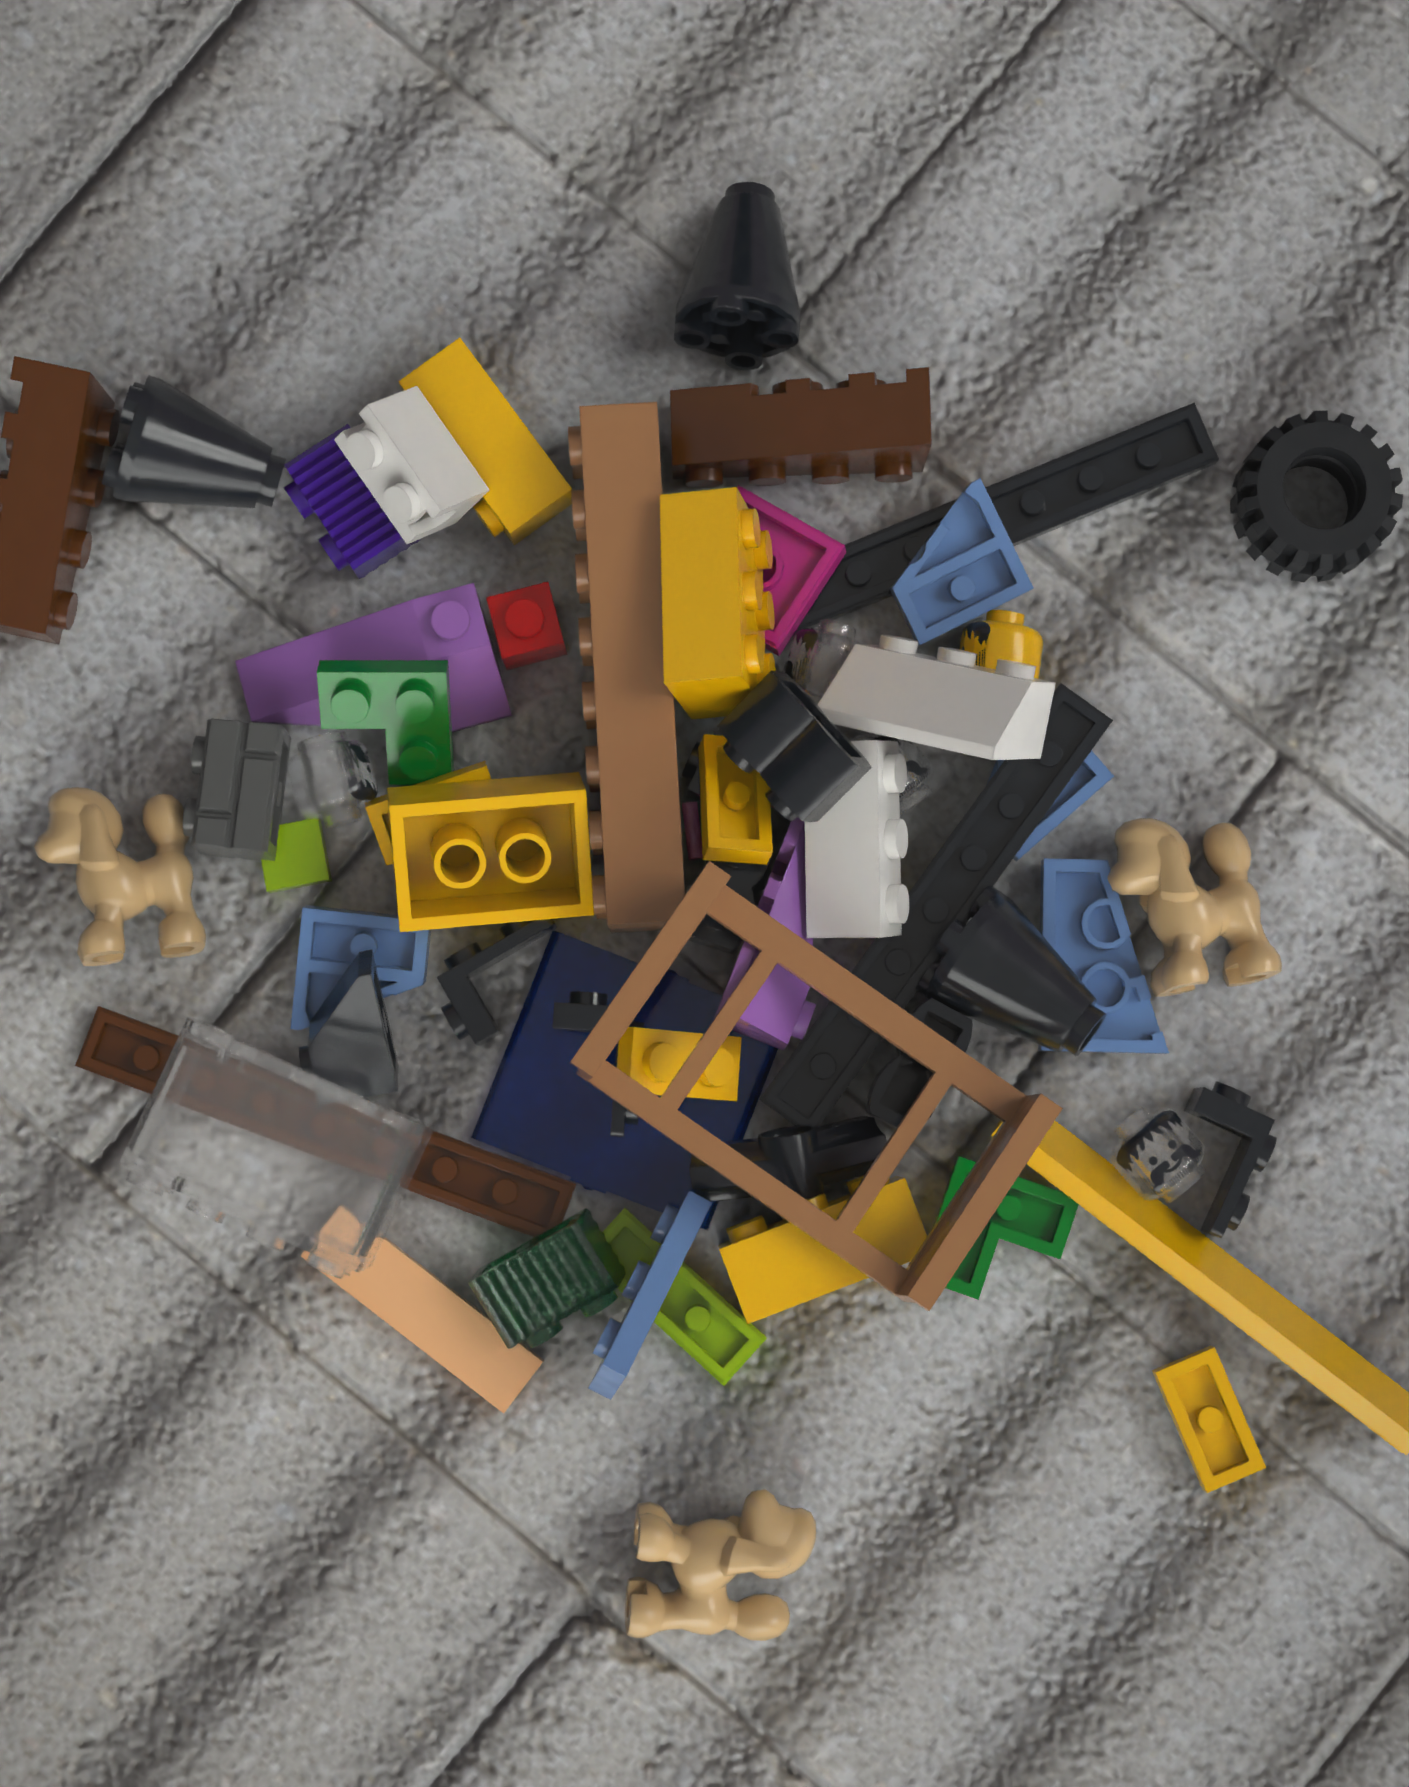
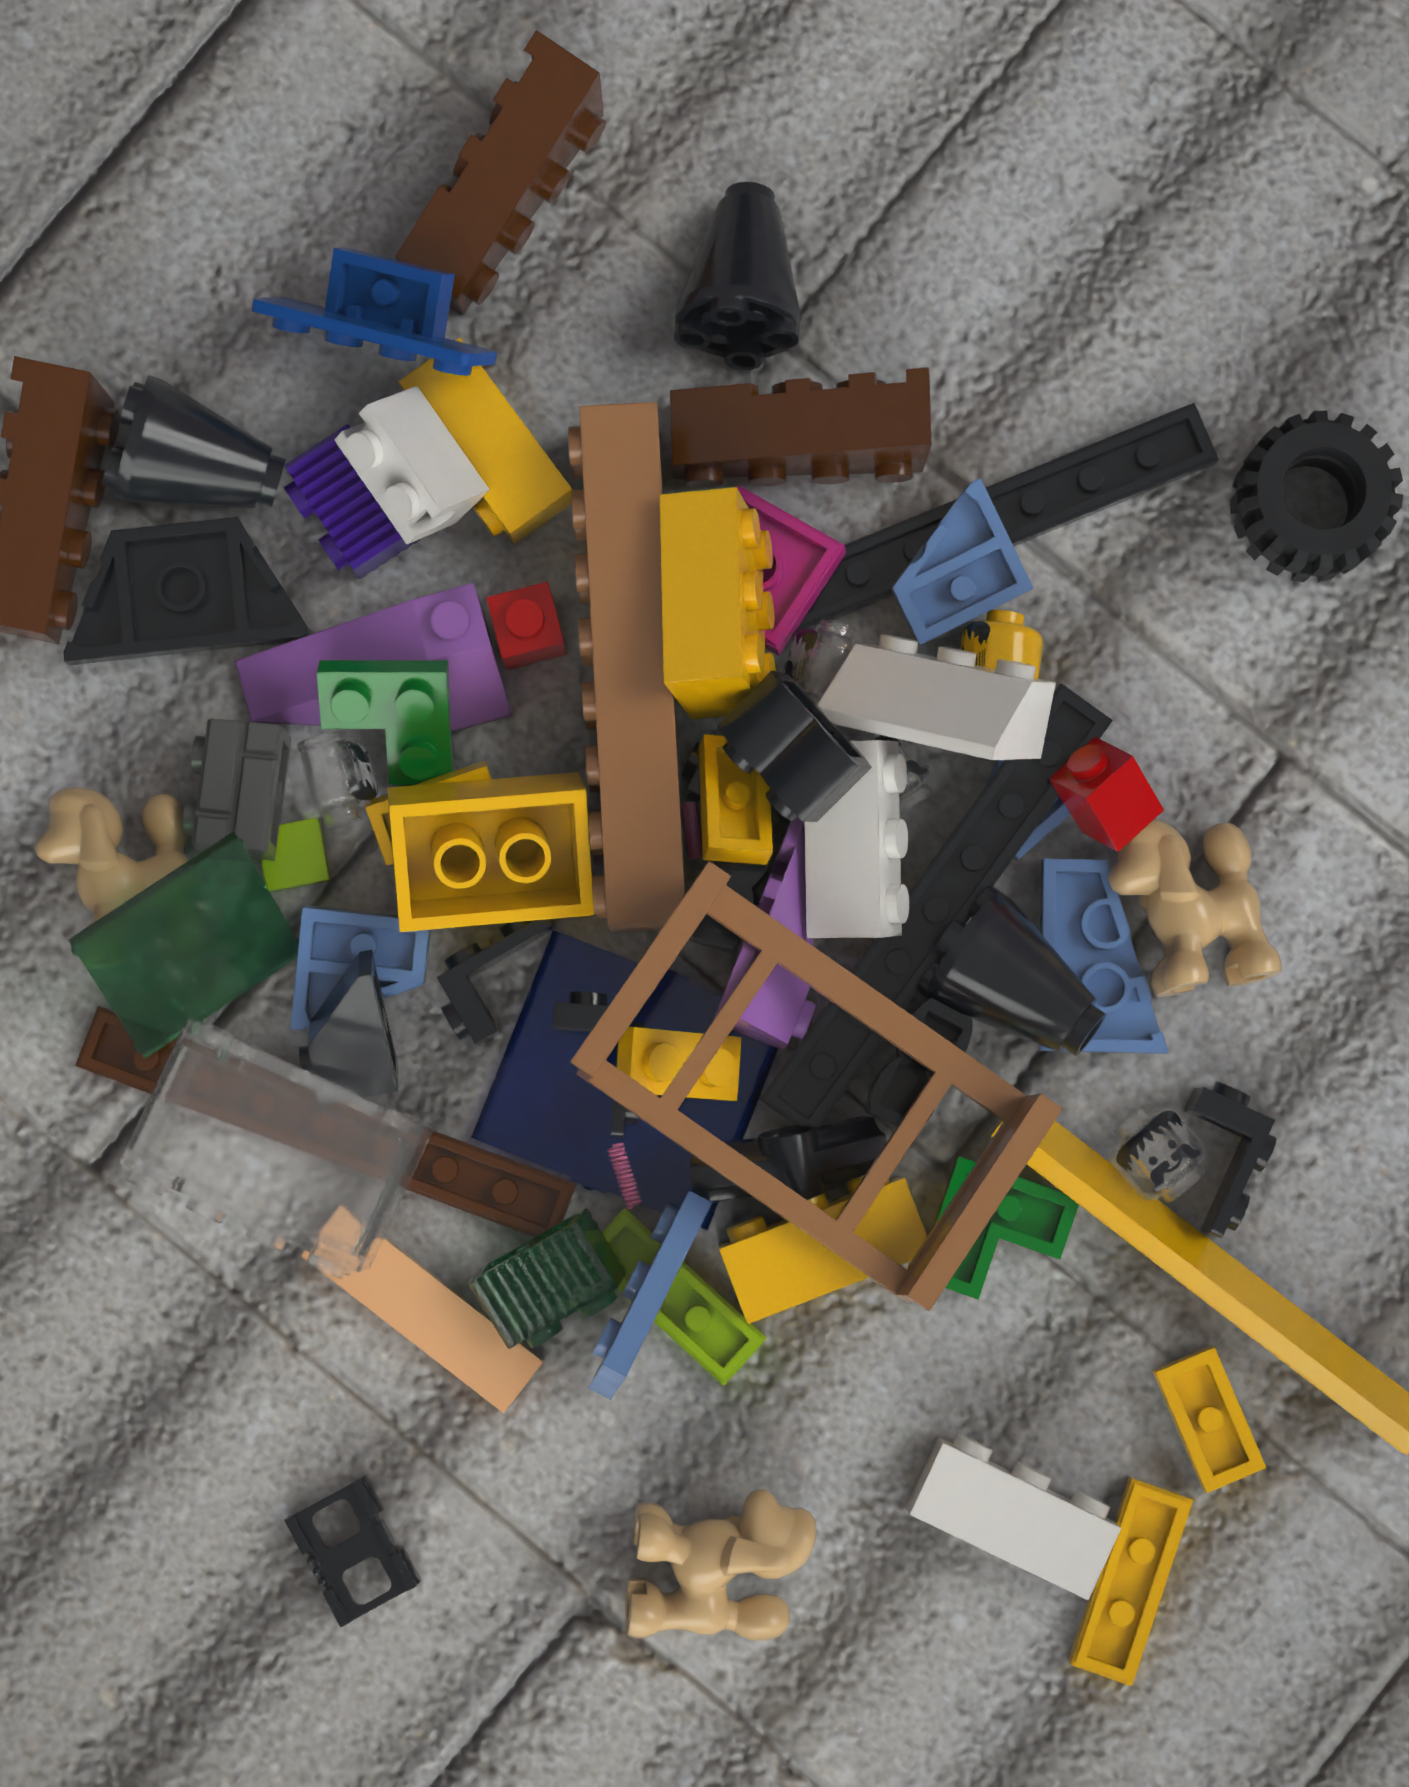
none -> black wing [63,517,311,665]
none -> clear green piece [68,832,299,1059]
none -> blue bracket [251,248,497,376]
none -> black piece [285,1475,422,1628]
none -> reddish brown wedge [395,30,606,316]
none -> bright pink leg [607,1142,643,1210]
none -> white brick [906,1433,1121,1600]
none -> red brick [1049,737,1164,852]
none -> yellow tile [1068,1476,1193,1686]

